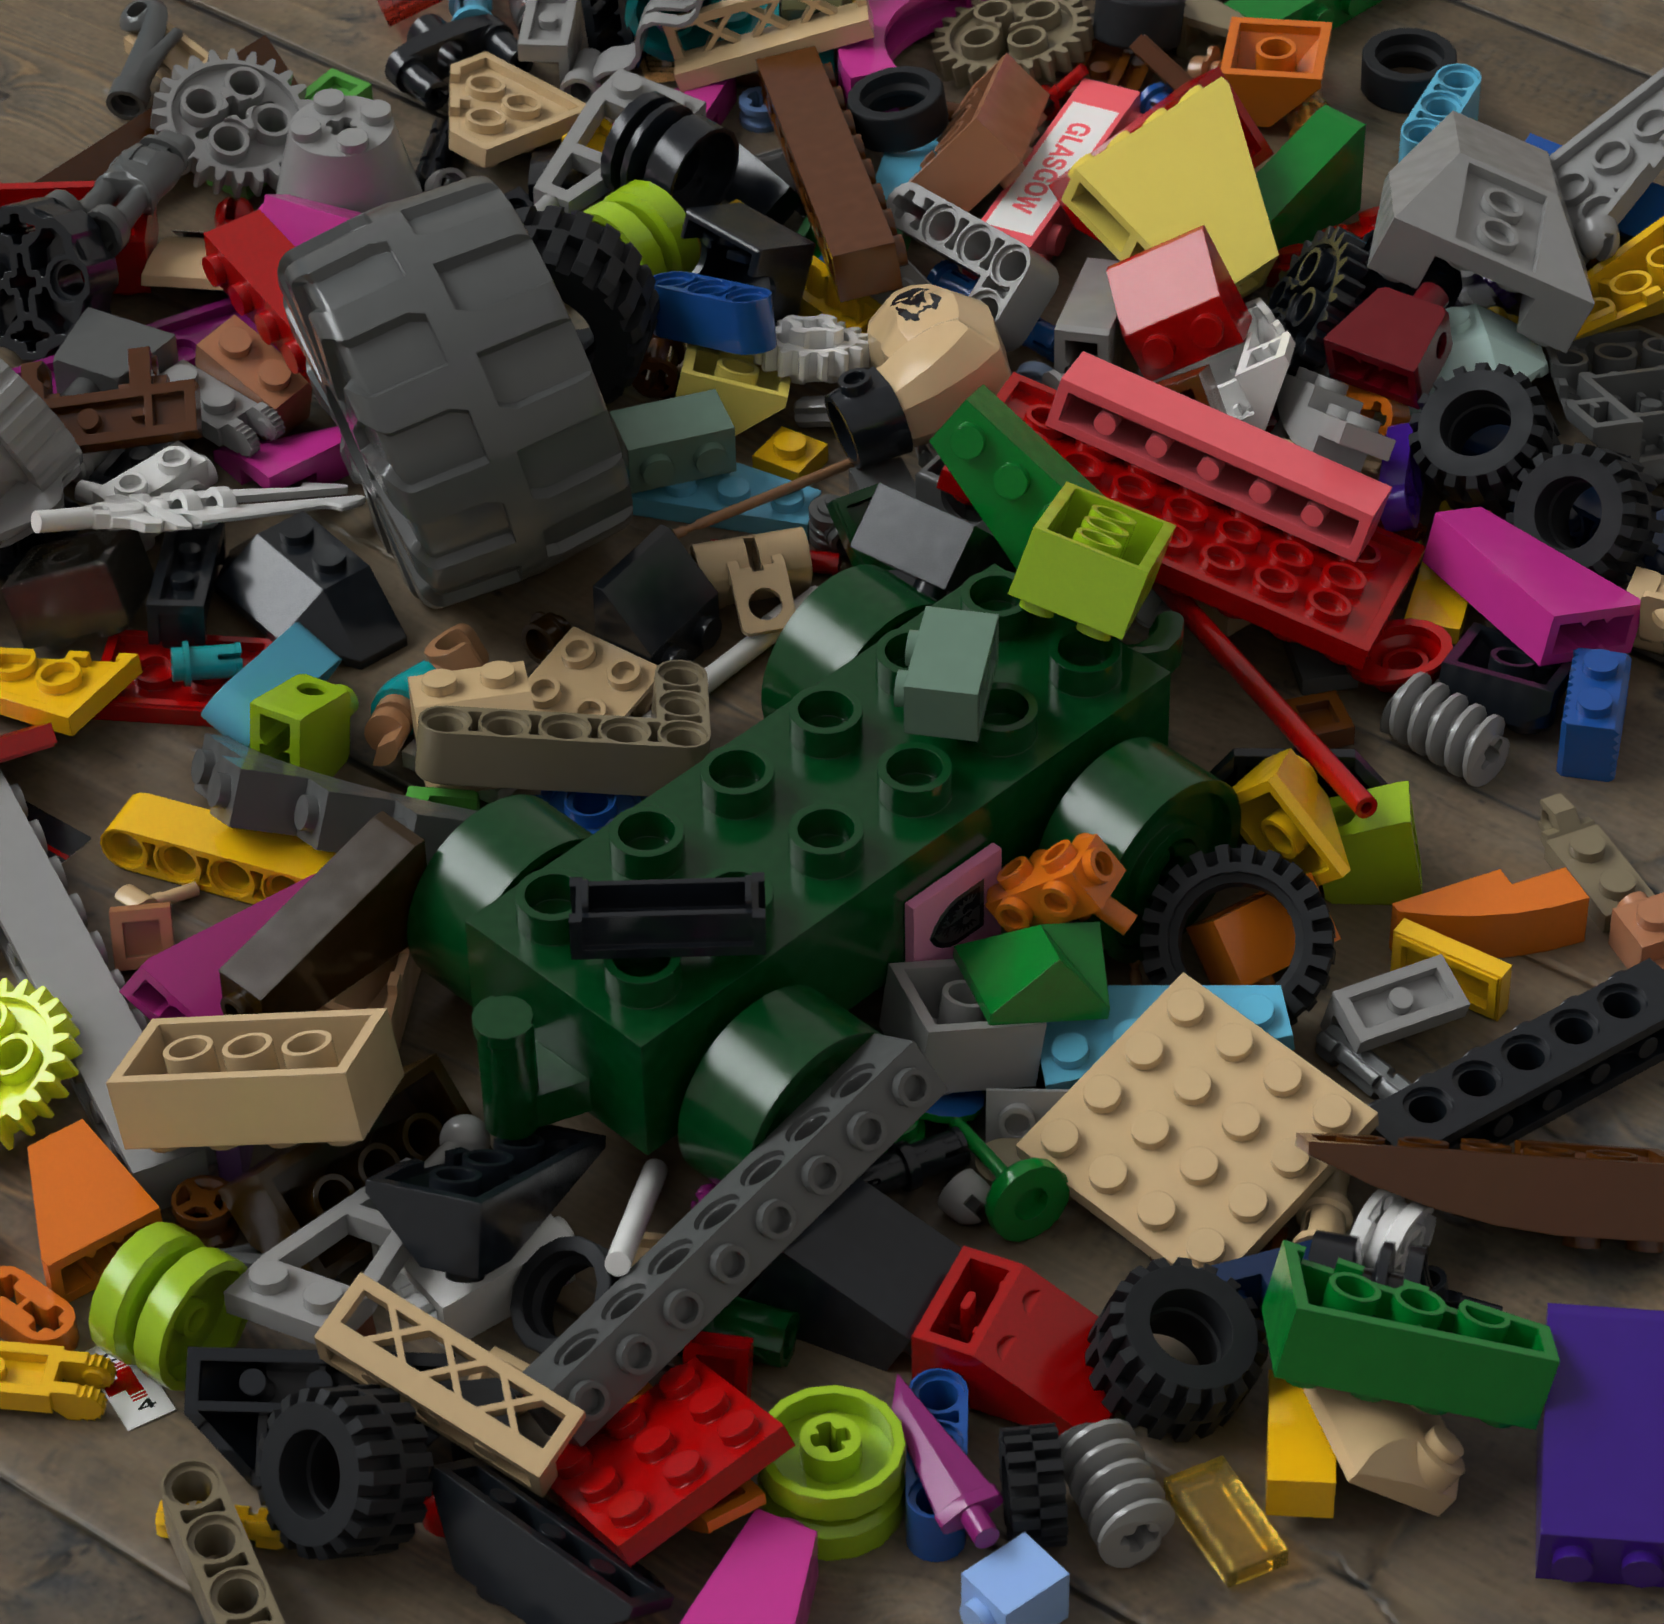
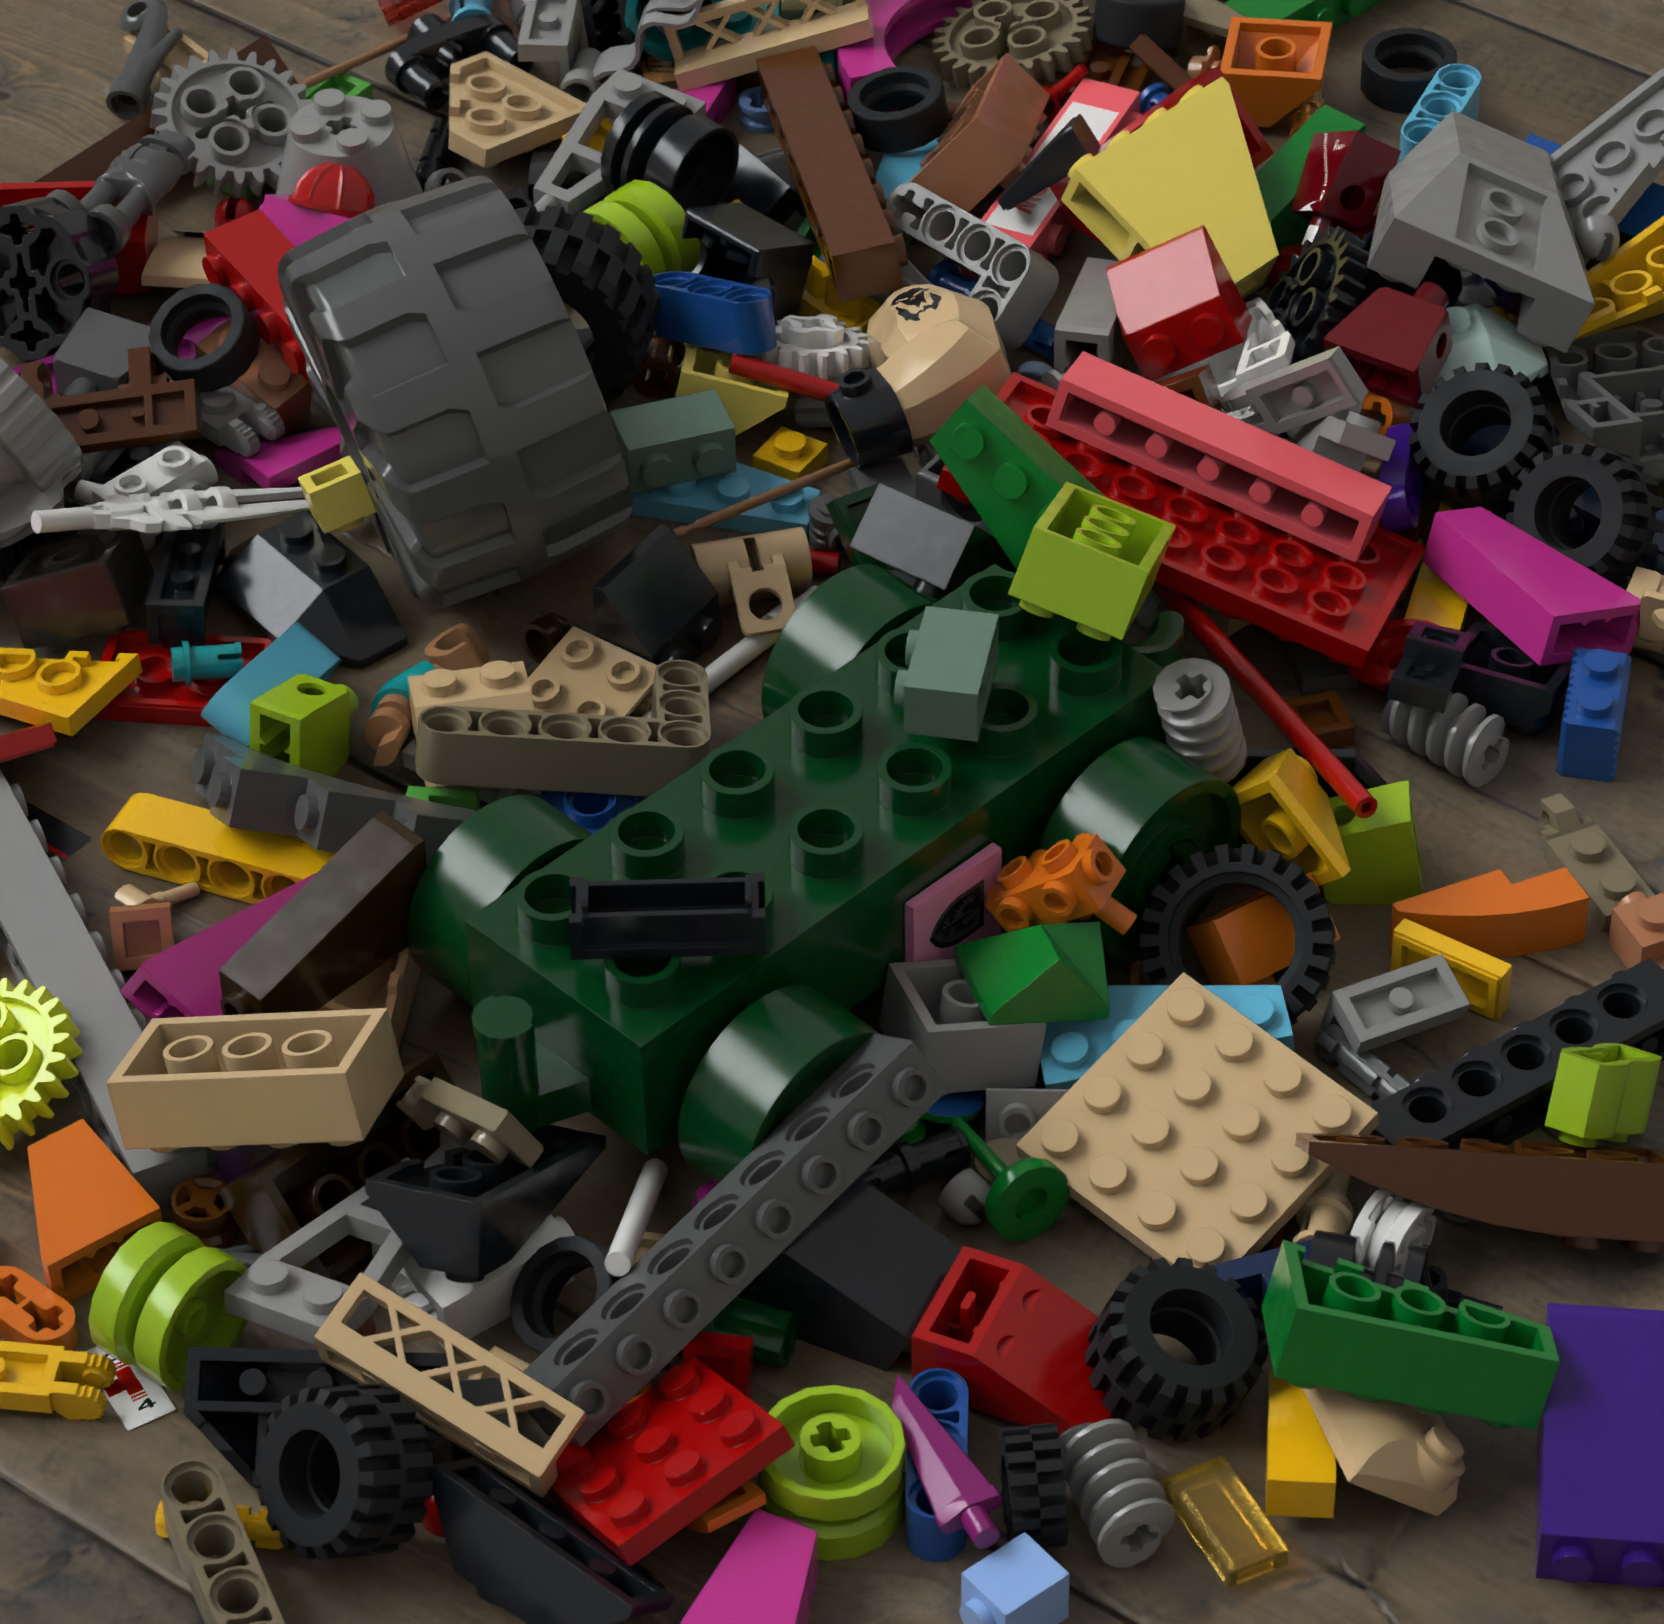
none -> black tyre [148,283,260,392]
none -> red piece [288,162,375,217]
none -> medium nougat piece [291,15,452,88]
none -> light yellow plate [297,456,377,534]
none -> dark tan hinge [396,1075,544,1168]
none -> red piece [728,353,839,402]
none -> black slope [998,114,1101,211]
none -> light grey piece [1153,658,1248,783]
none -> light grey hinge [1219,346,1369,435]
none -> dark red torso [1292,130,1401,247]
none -> black slope [1387,620,1473,713]
none -> lime brick [1545,1043,1662,1148]

